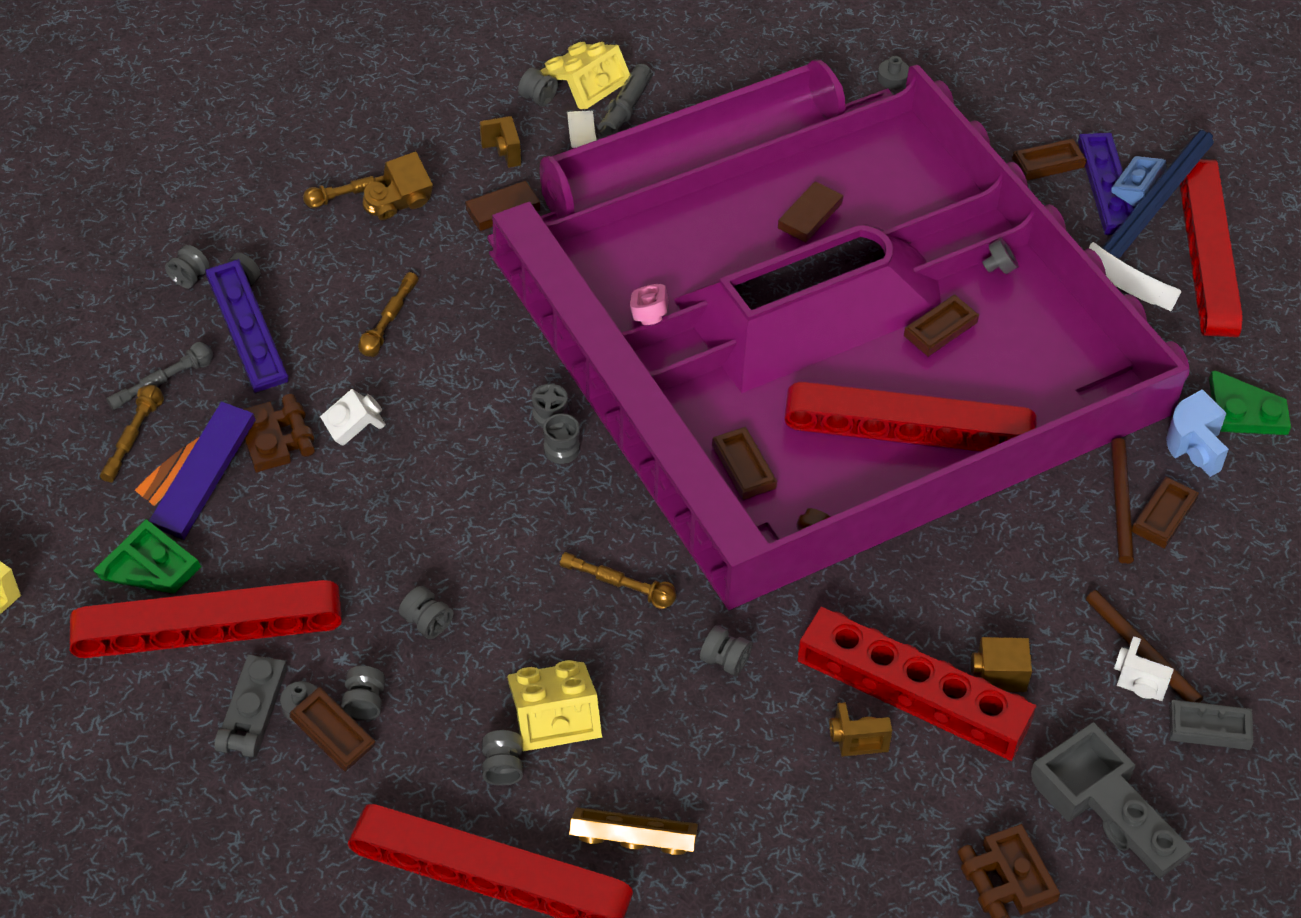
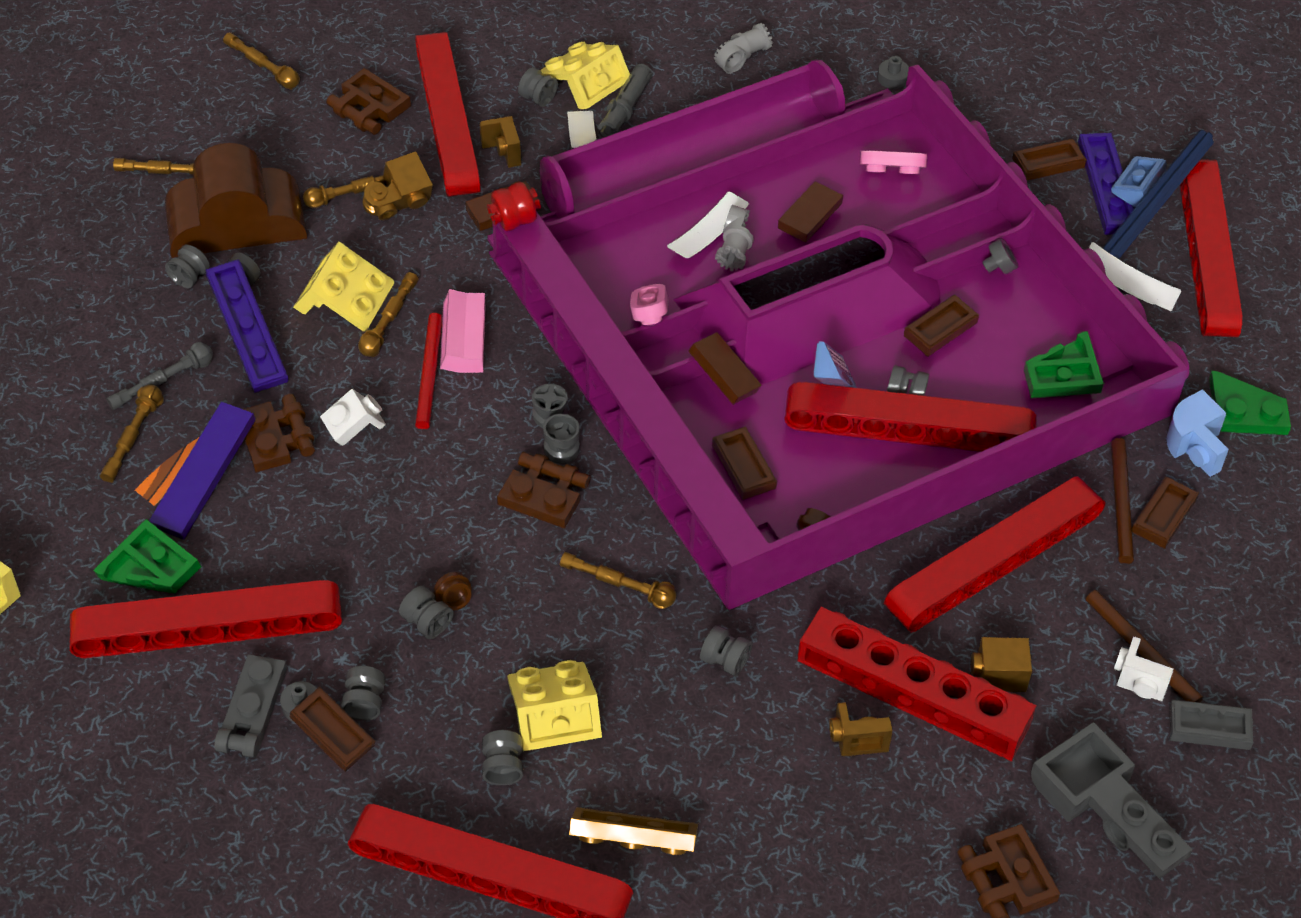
none -> pearl gold piece [113,158,193,175]
none -> reddish brown brick [165,143,307,258]
none -> pearl gold piece [223,32,300,90]
none -> light yellow bracket [293,242,394,331]
none -> reddish brown plate [326,68,411,135]
none -> red beam [415,32,480,197]
none -> red bar [415,313,442,429]
none -> reddish brown plate [434,572,472,610]
none -> bright pink piece [440,289,486,373]
none -> red piece [487,181,541,231]
none -> reddish brown plate [497,452,591,529]
none -> white sticker [667,192,749,259]
none -> reddish brown tile [688,332,762,405]
none -> light grey connector [714,23,773,74]
none -> light grey connector [715,205,754,271]
none -> medium blue slope [814,341,857,388]
none -> bright pink plate [860,151,927,174]
none -> red beam [884,476,1106,632]
none -> dark grey wheel [887,365,930,396]
none -> green wing [1023,331,1104,398]

